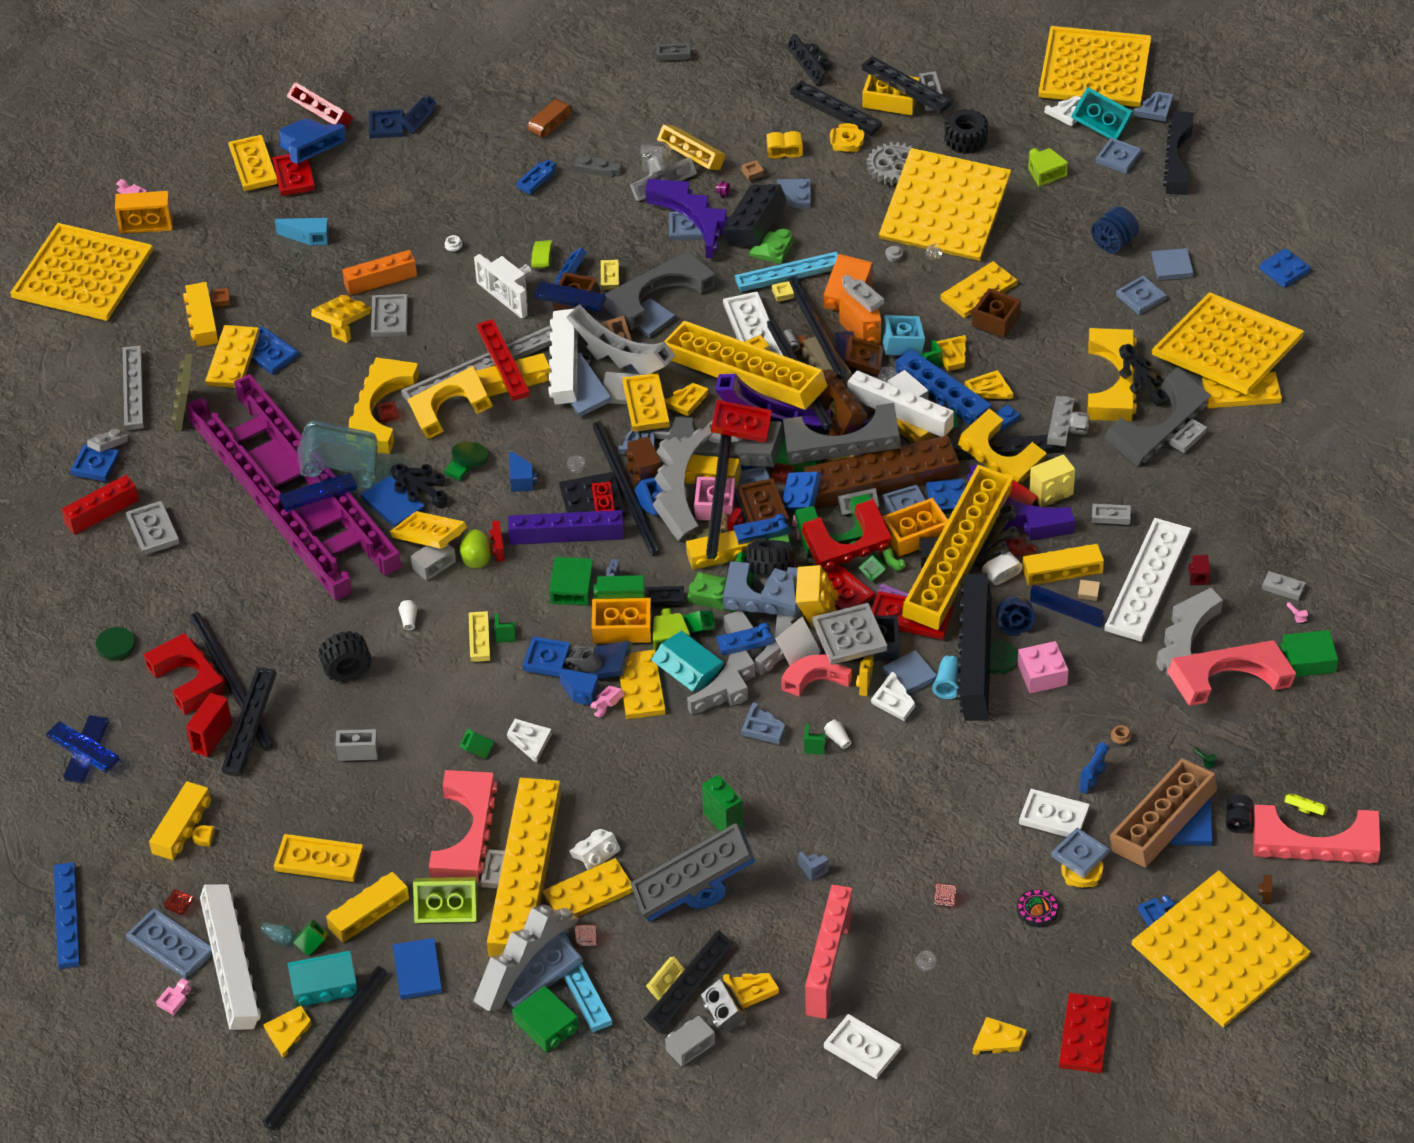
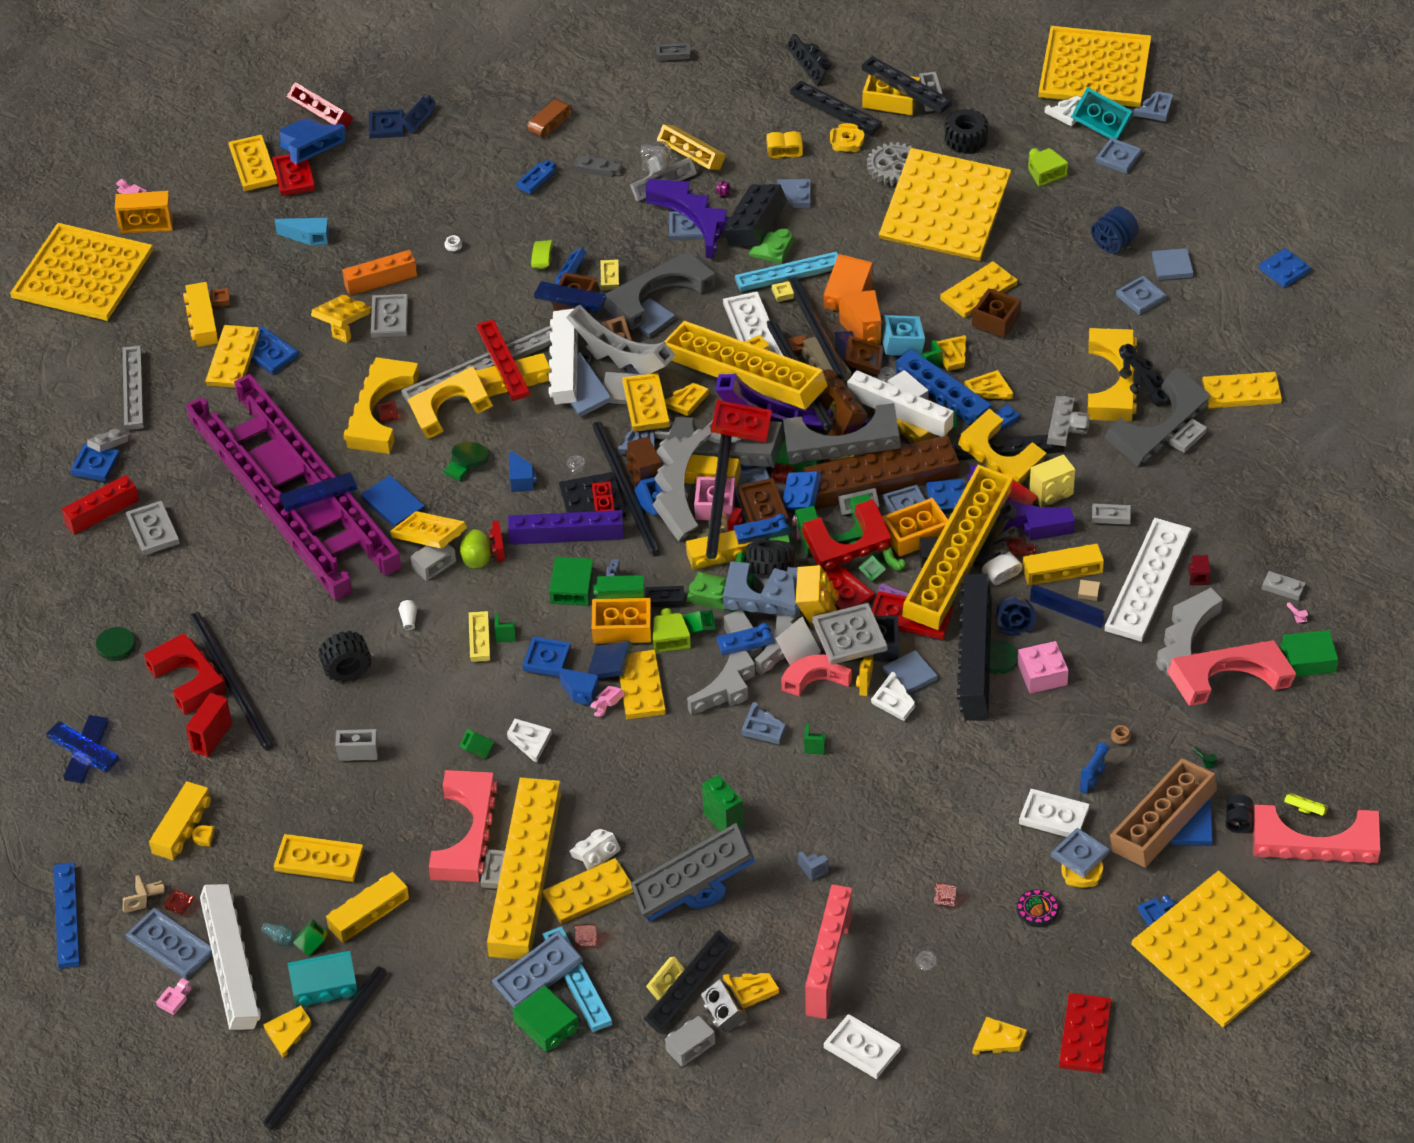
olive plate [172,353,193,431] -> none
black plate [221,668,277,775] -> none
clear light blue windscreen [297,421,378,489] -> none
black plant [391,464,447,507] -> none
blue tile [393,938,442,999] -> none
lime slope [413,877,478,923] -> none
white brick [474,254,532,319] -> none
light grey arch [474,905,579,1011] -> none
dark grey piece [564,645,603,673] -> none
teal slope [651,630,725,693] -> none
medium nougat plate [741,160,764,181] -> none
light grey pin [783,329,800,352] -> none
white cone [824,719,851,749] -> none
light grey hinge [842,274,884,313] -> none
light grey plate [885,246,903,262] -> none
clear plate [926,244,942,262] -> none
medium azure plant [932,656,961,699] -> none
yellow plate [1152,292,1304,395] -> none
black arch [1163,111,1194,195] -> none
reddish brown plate [1258,875,1272,904] -> none
none -> tan bracket [123,875,164,913]

